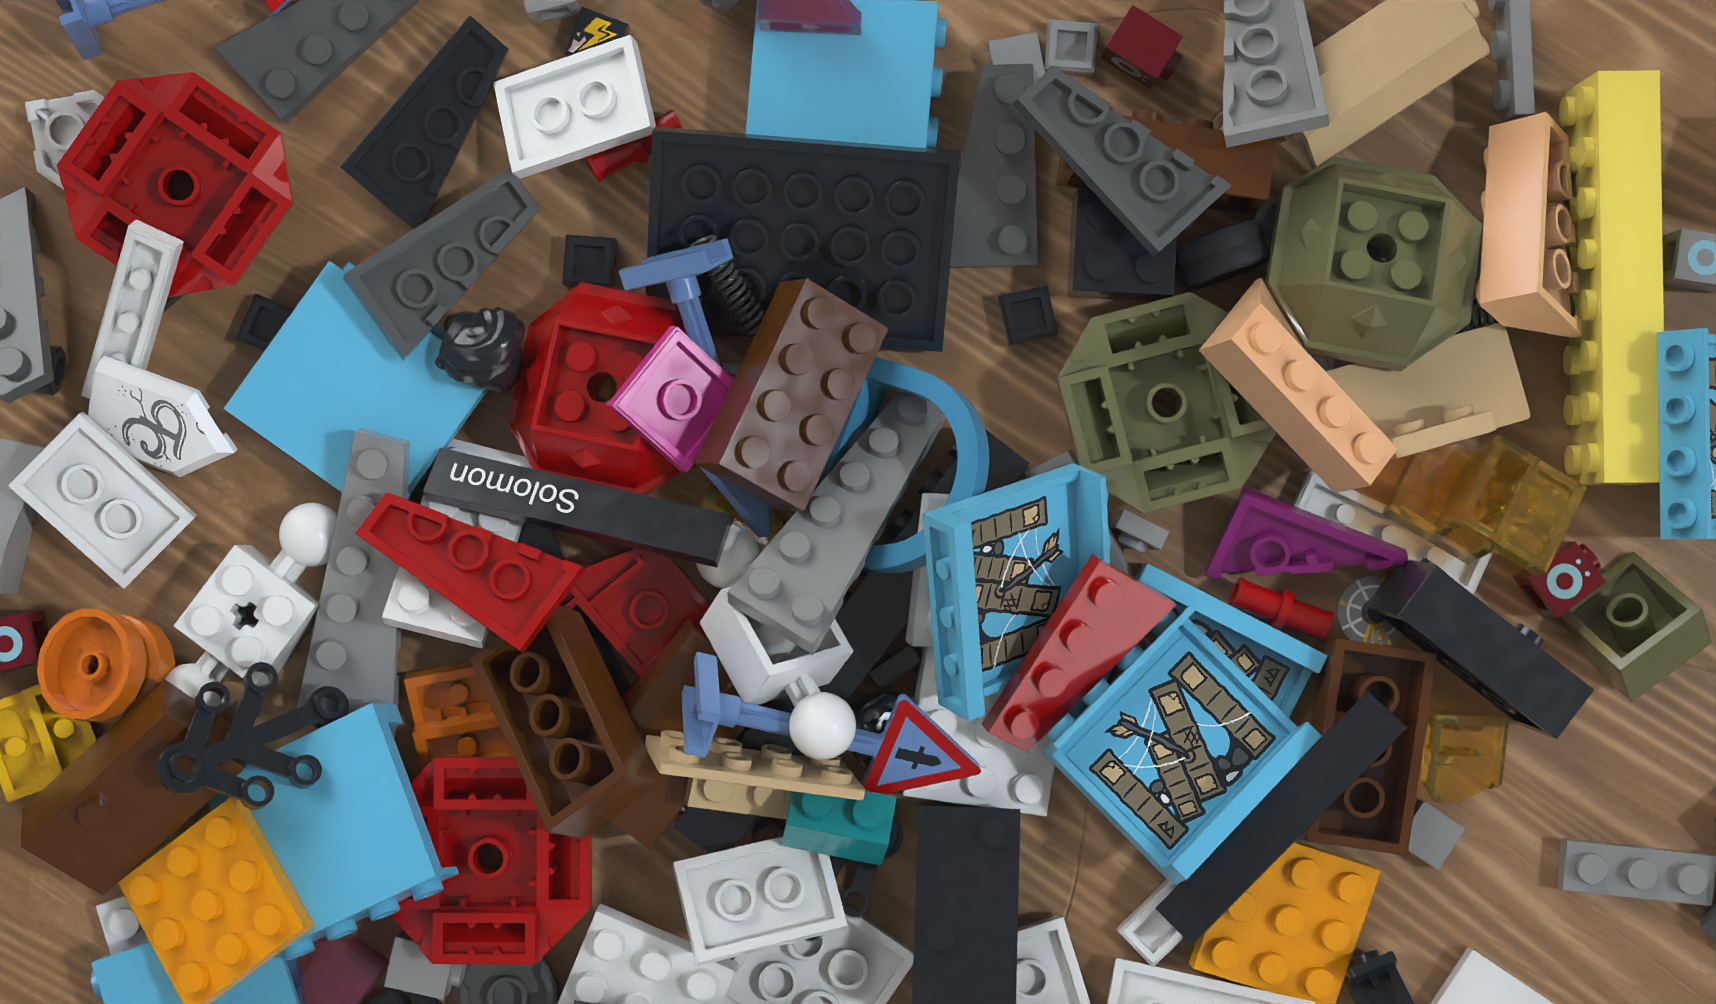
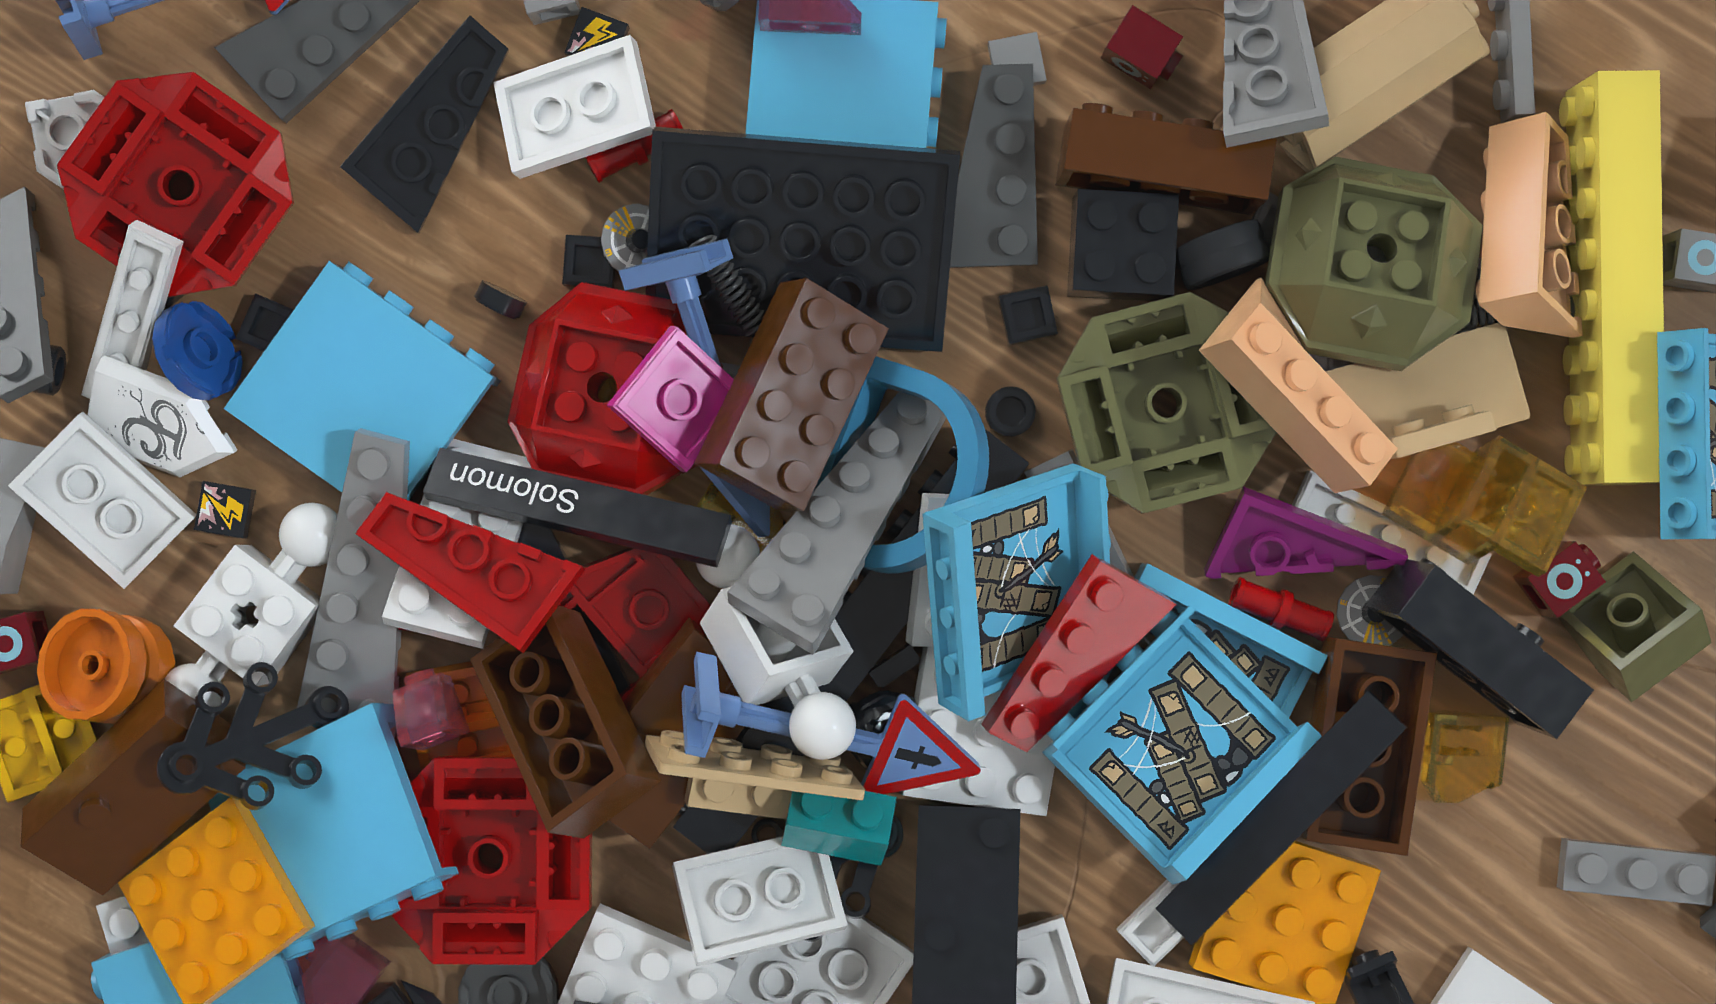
dark grey wing [343,168,540,361] -> none
light grey brick [384,930,467,1000] -> none
black hair [435,307,525,395] -> none
dark grey wing [1013,66,1232,257] -> none
light grey tile [1044,19,1098,76] -> none
light grey plate [1110,509,1169,554] -> none
light grey tile [1408,799,1466,870] -> none
none -> blue tile [152,301,243,401]
none -> tile [194,481,256,539]
none -> clear pink slope [392,669,470,751]
none -> black tile [474,280,527,320]
none -> piece [601,203,649,271]
none -> black tile [985,387,1036,437]

